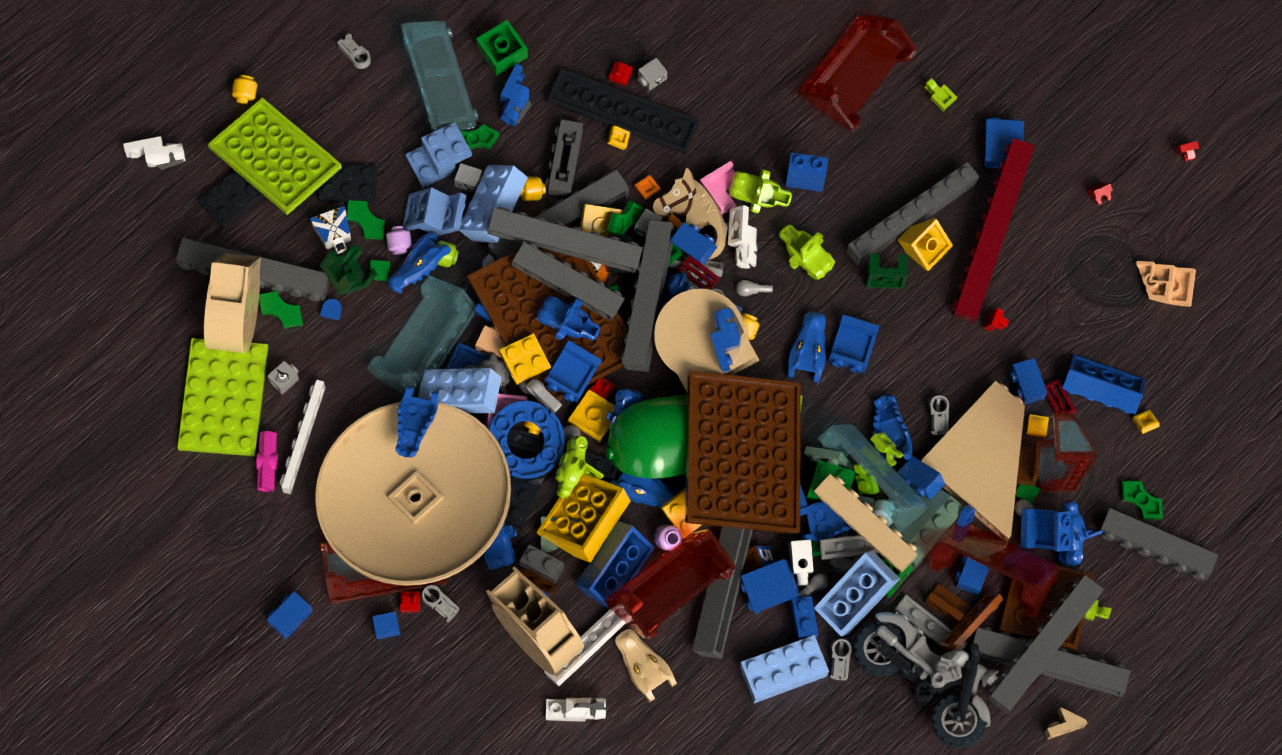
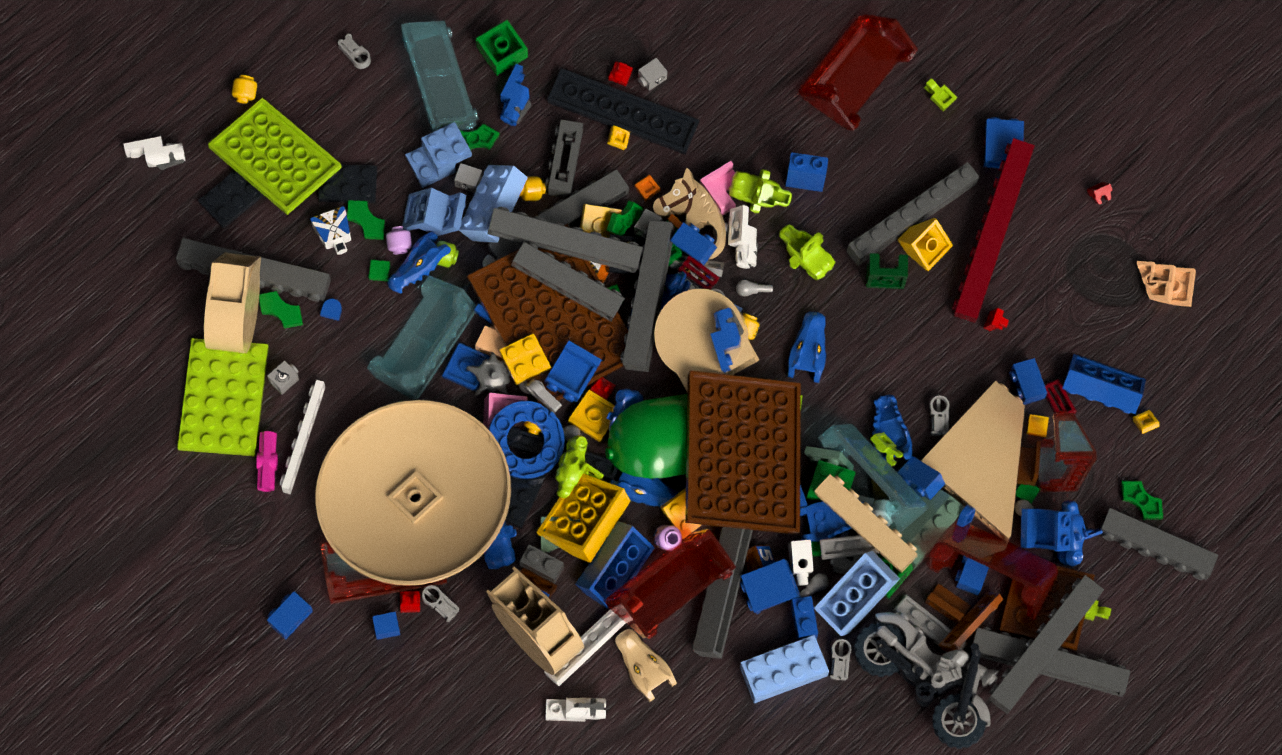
dark green panel [320,244,378,295] -> none
blue animal [395,386,439,458] -> none
light blue brick [418,368,501,413] -> none
blue piece [537,295,600,340] -> none
blue panel [828,315,879,373] -> none
lime plate [854,460,879,494] -> none
tan slope [1045,707,1087,740] -> none
red tile [1175,141,1199,161] -> none

